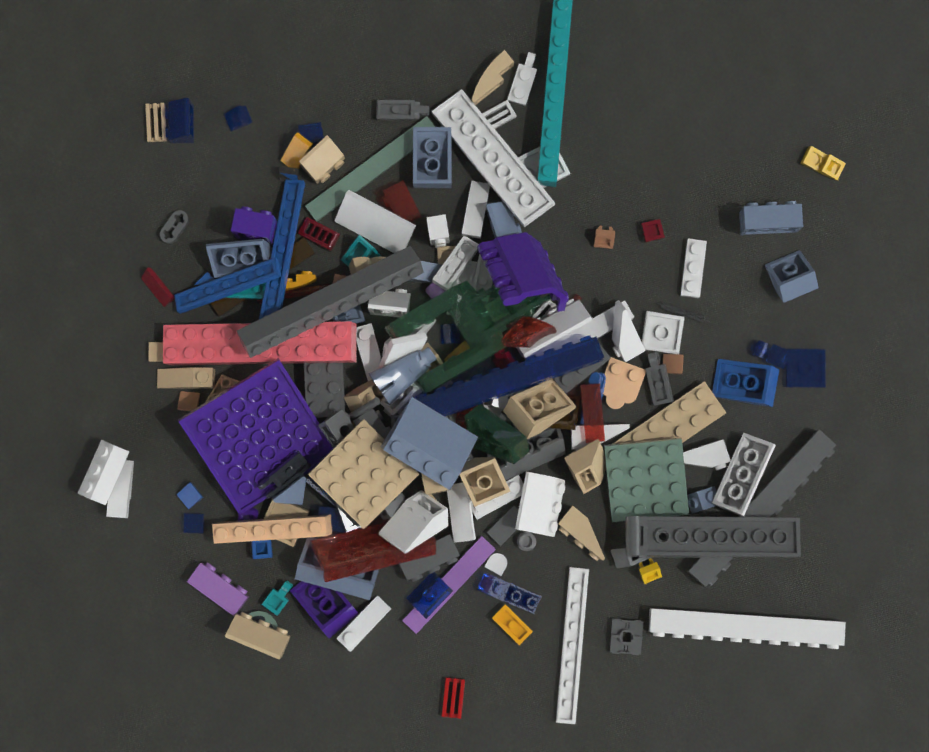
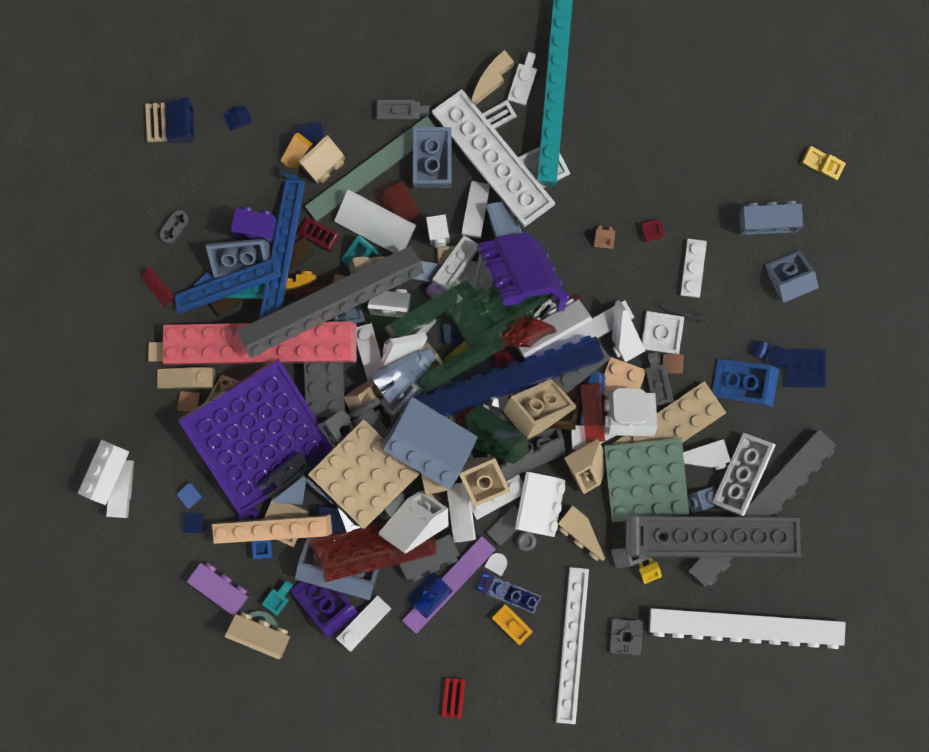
none -> white brick [604,388,658,436]

